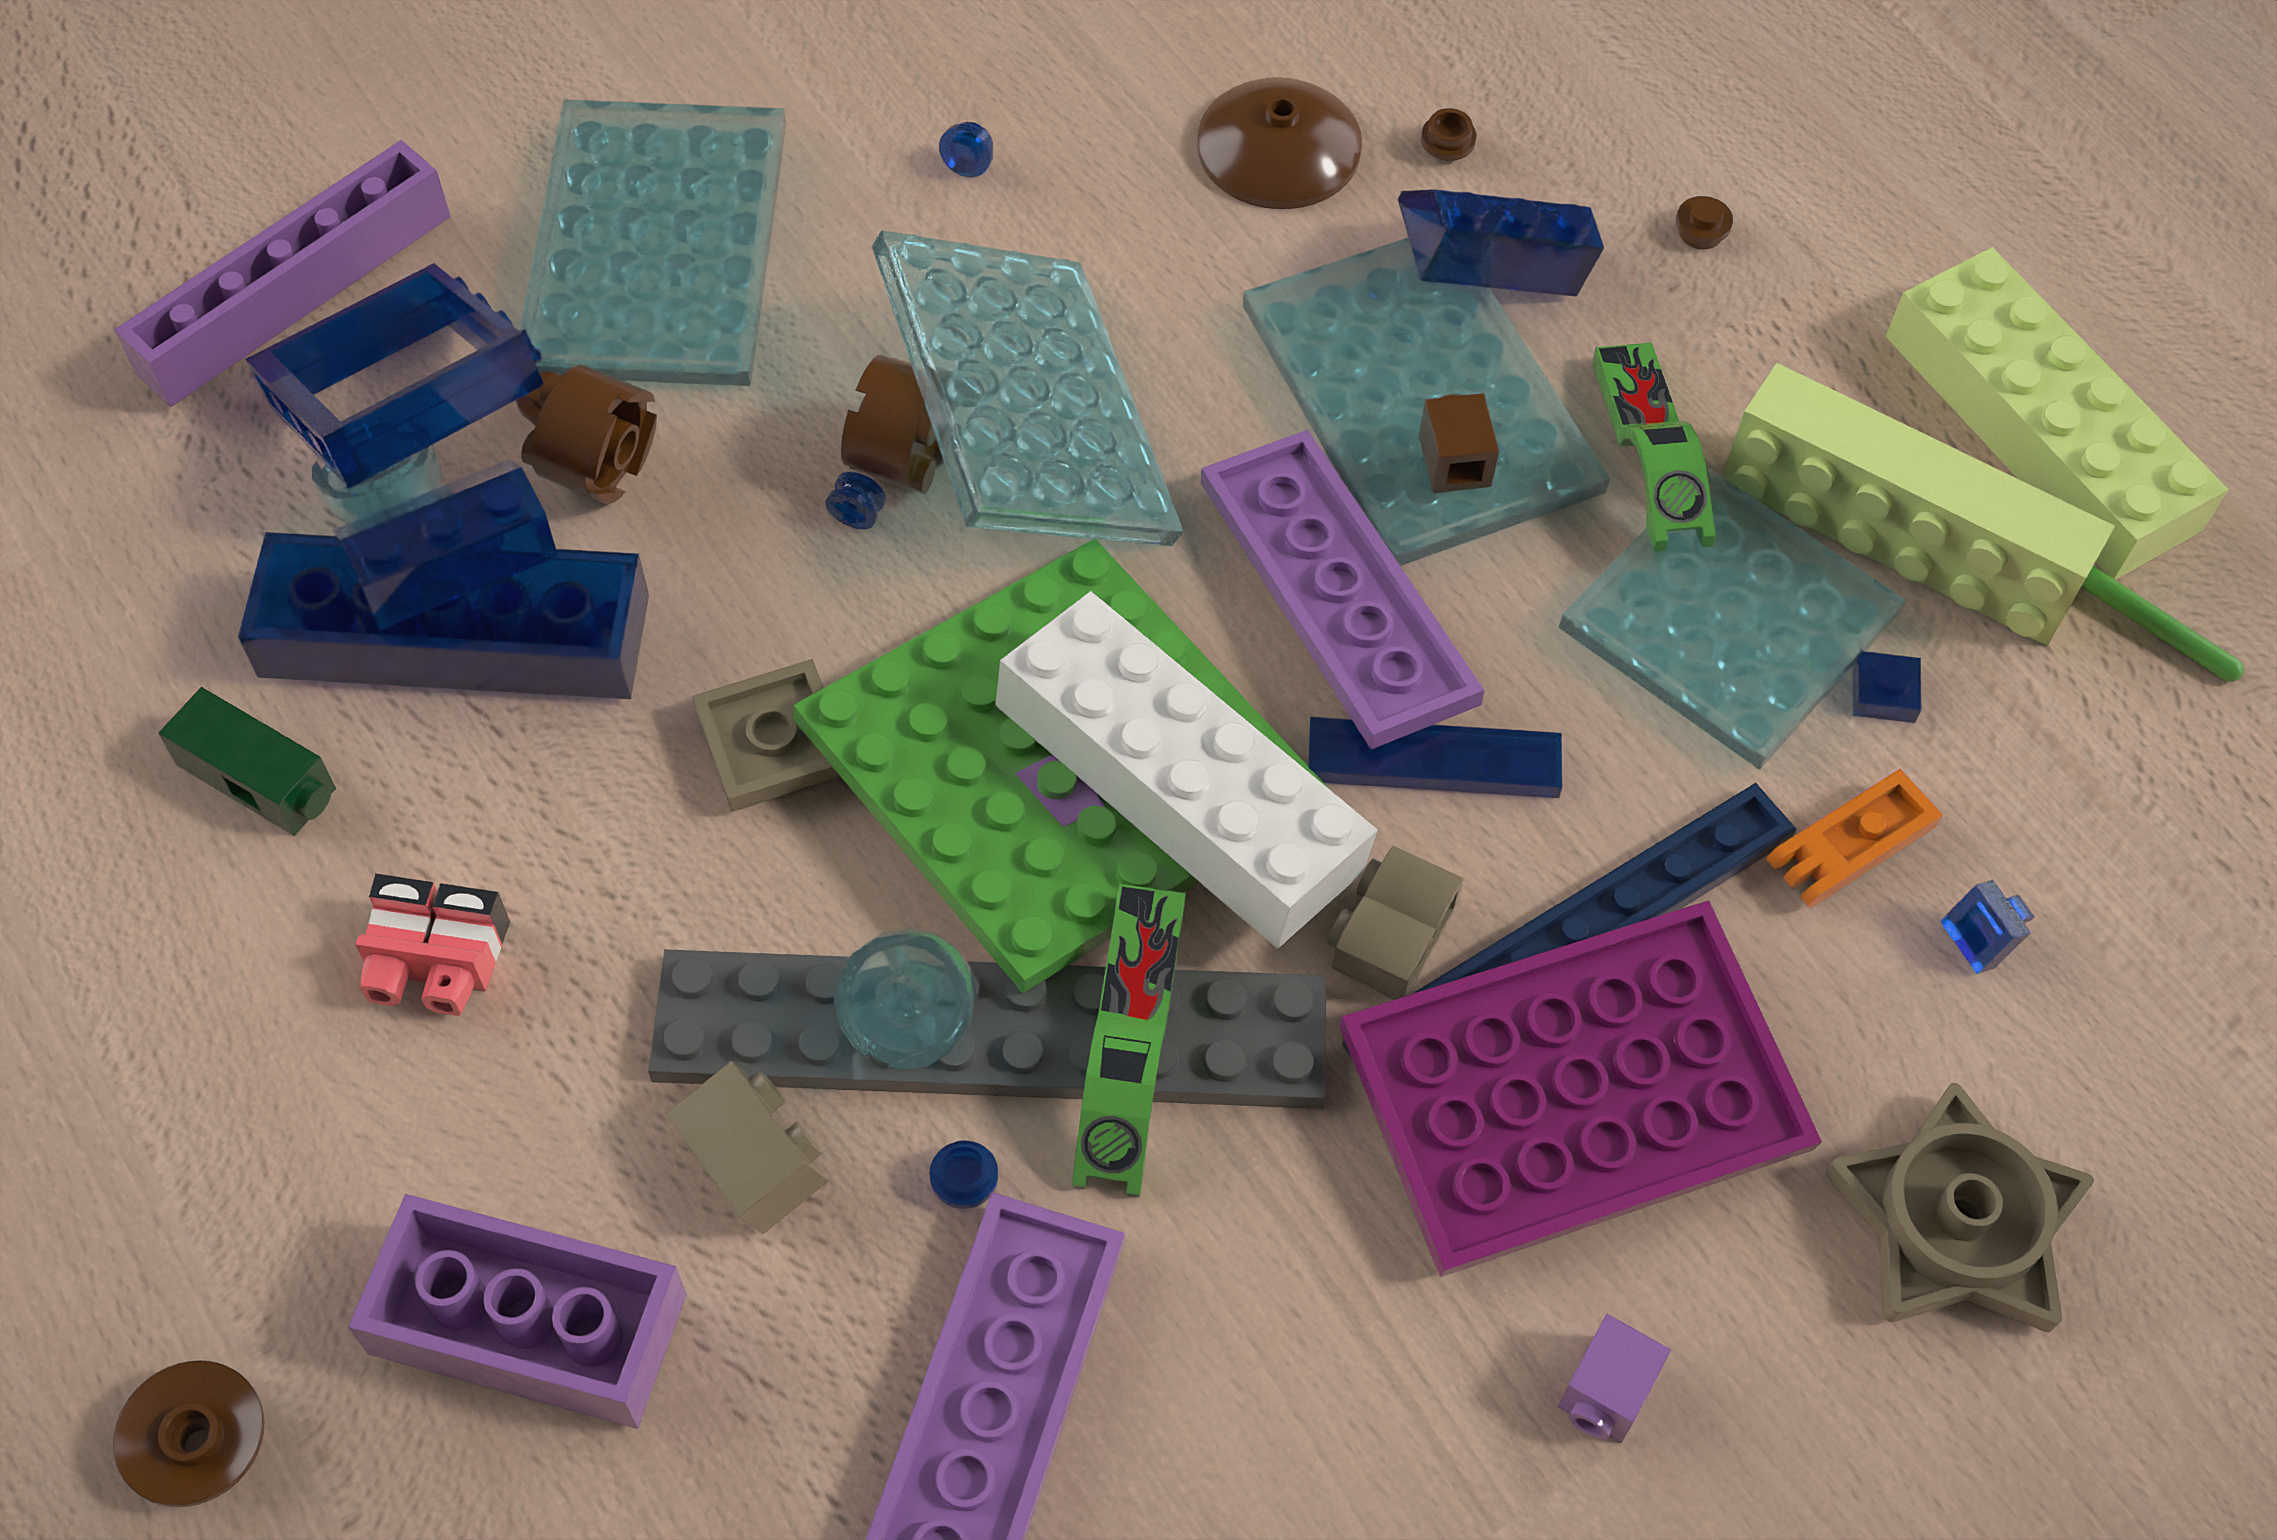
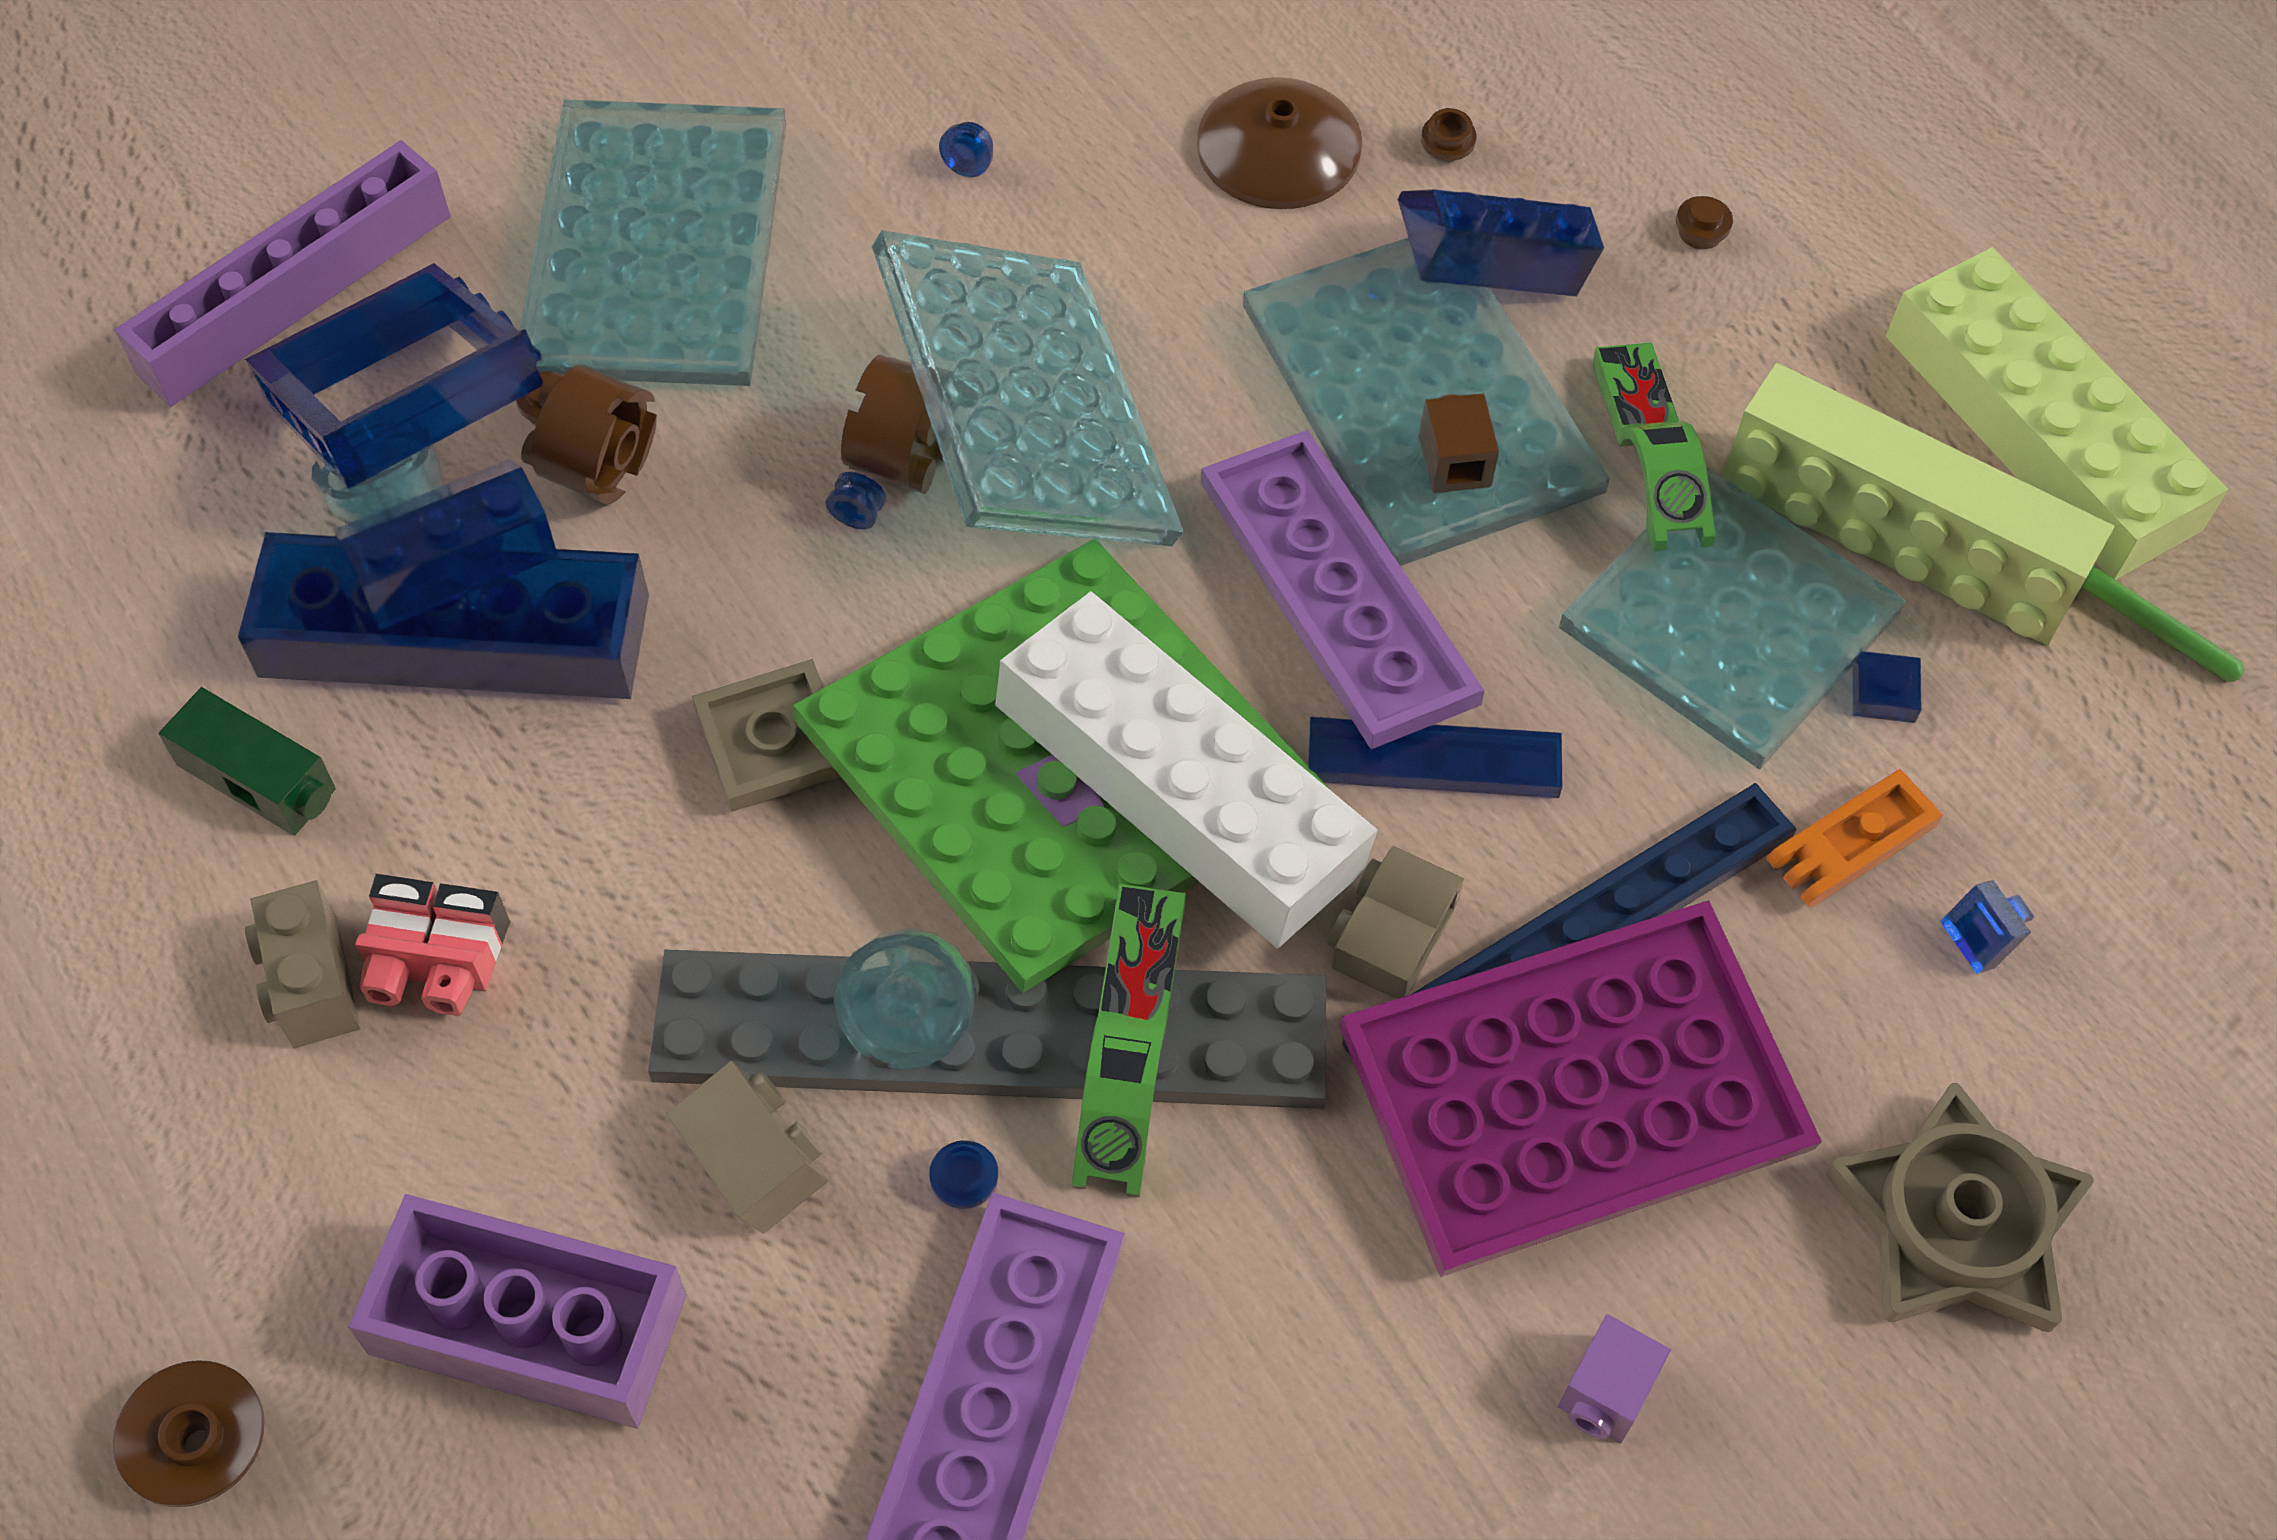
none -> dark tan brick [245,880,361,1048]

